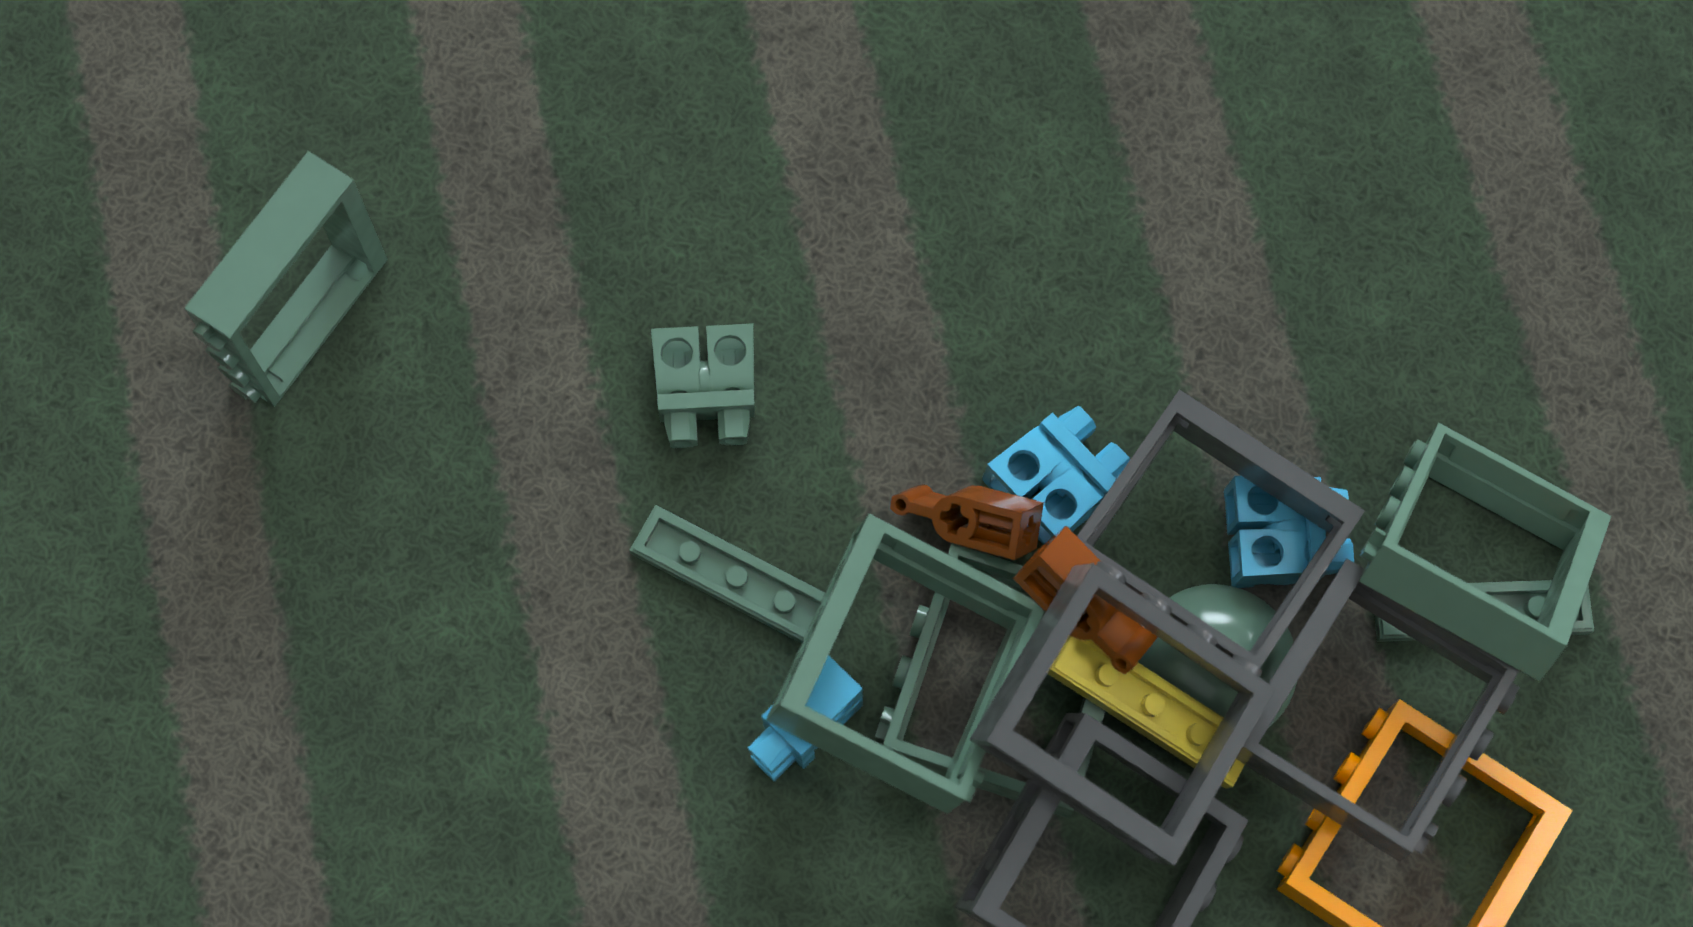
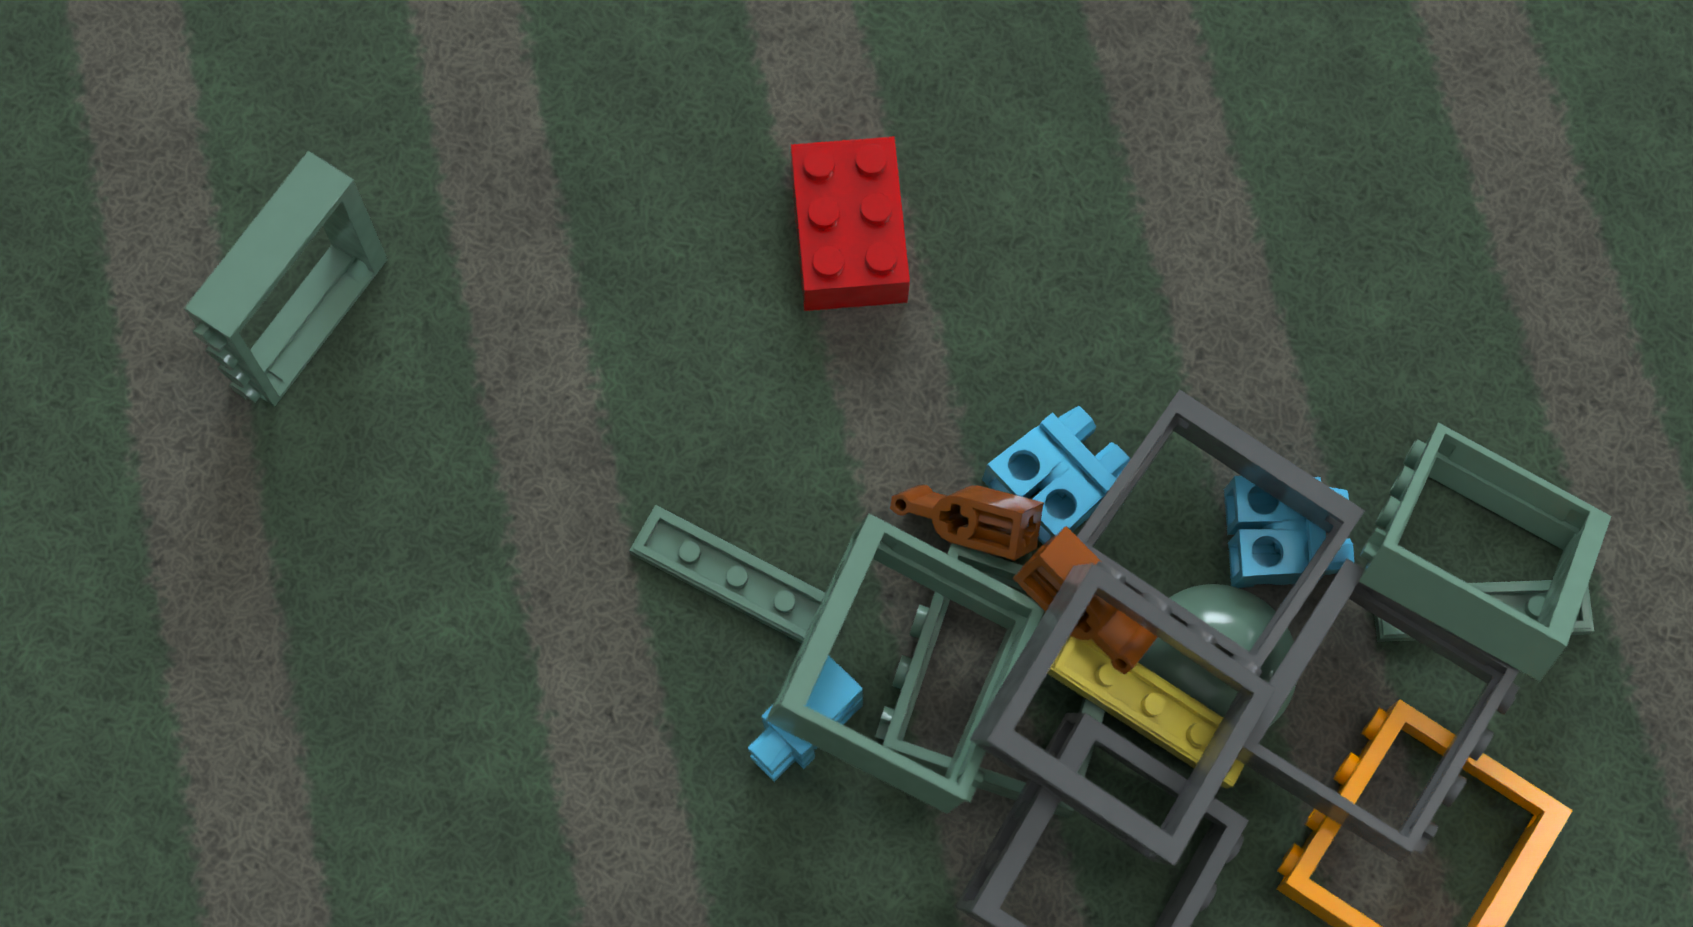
sand green hips [651,324,755,448] -> none
none -> red brick [791,136,910,311]

